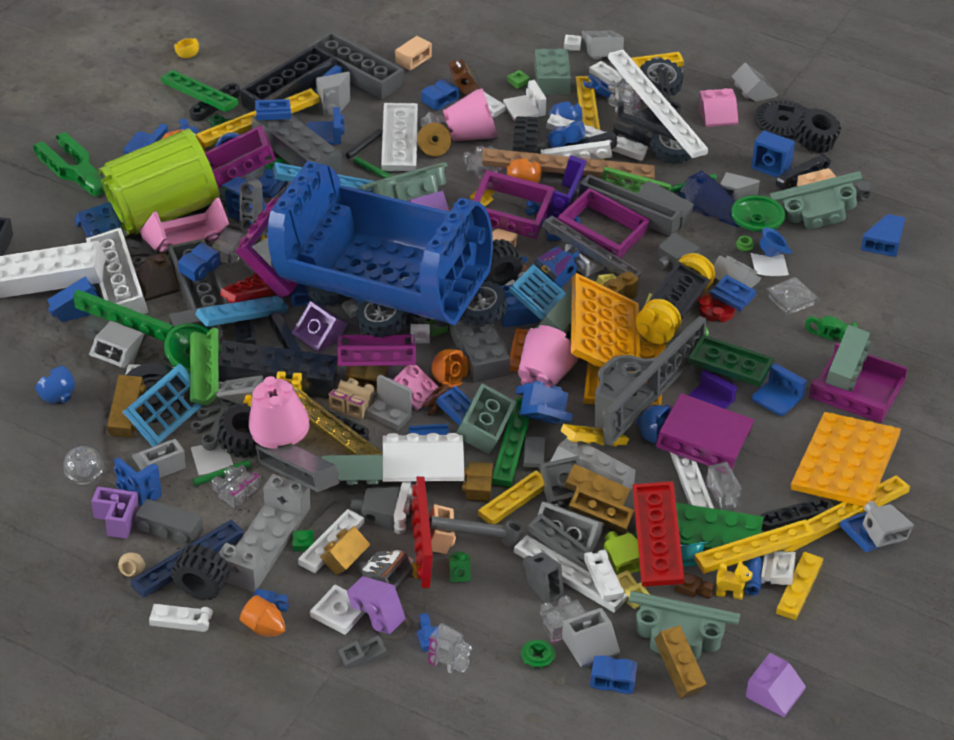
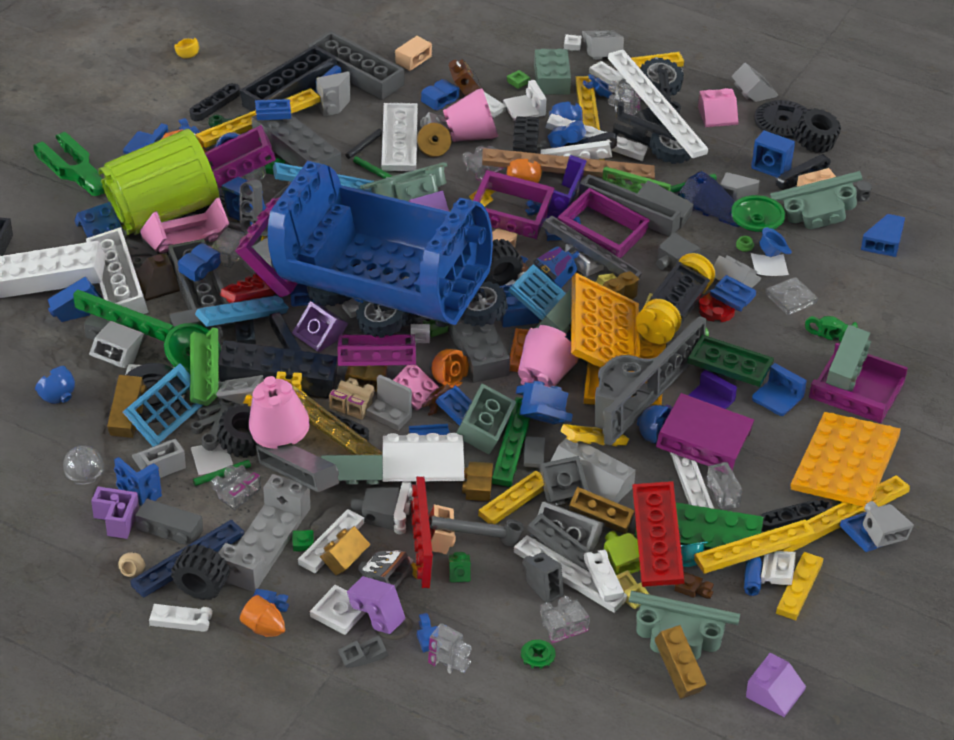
green plate [161,70,239,112] -> none
blue plate [259,169,289,198] -> none
blue bracket [306,107,344,145] -> none
light grey slope [562,608,620,668] -> none
pearl gold brick [563,463,630,505] -> none
blue brick [590,655,638,694] -> none
yellow animal [716,561,753,600] -> none

